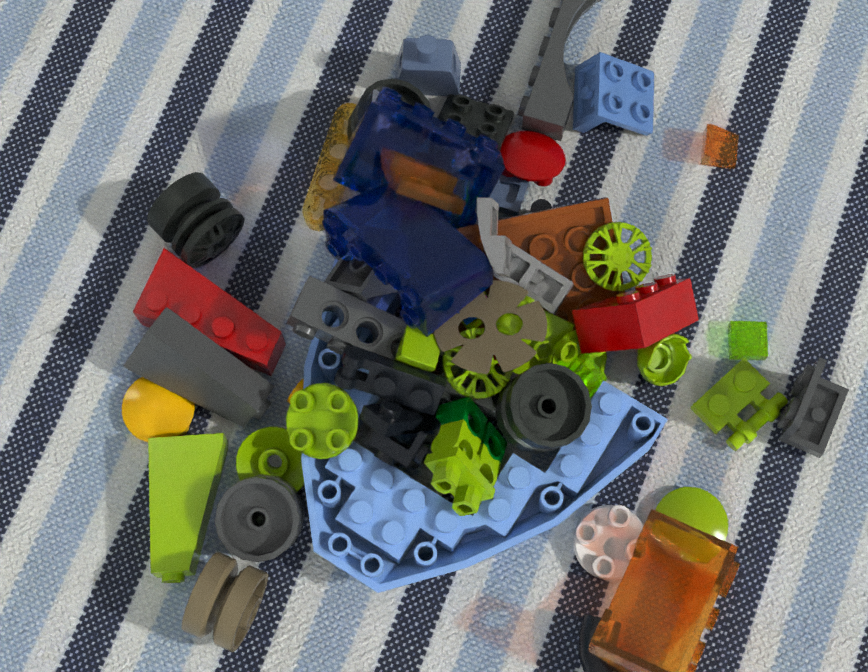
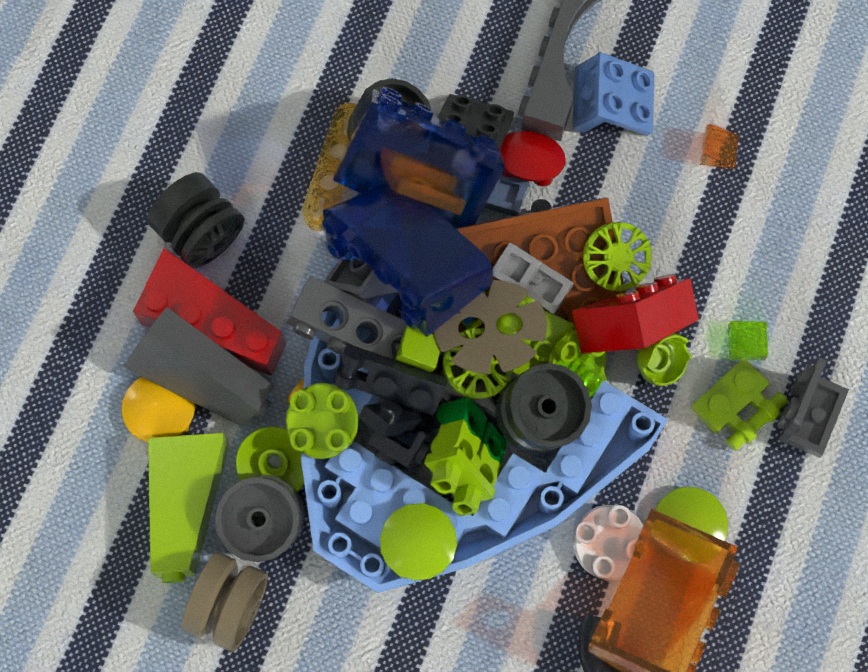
sand blue torso [395,35,461,96] -> none
light grey slope [477,198,512,278] -> none
none -> lime dish [380,503,457,581]

